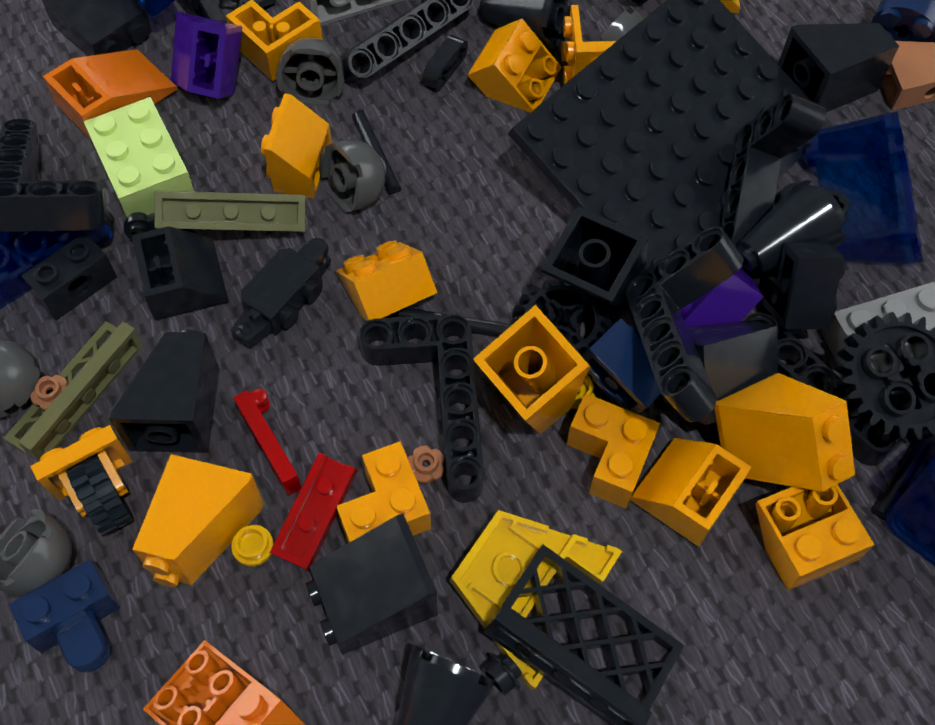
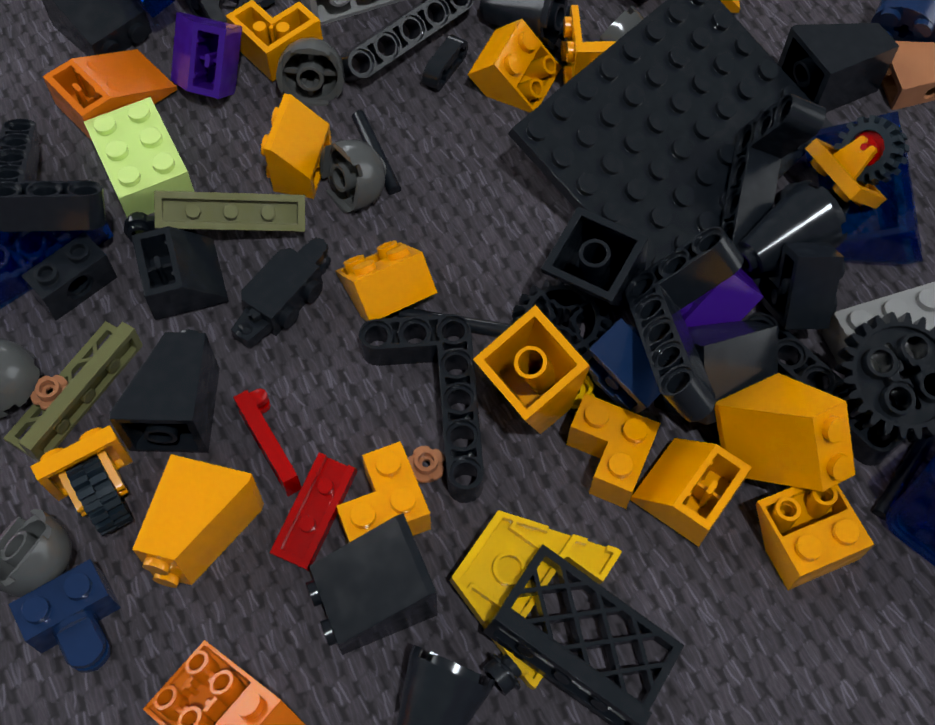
yellow plate [231,525,274,567] -> none
none -> plate [805,115,909,209]

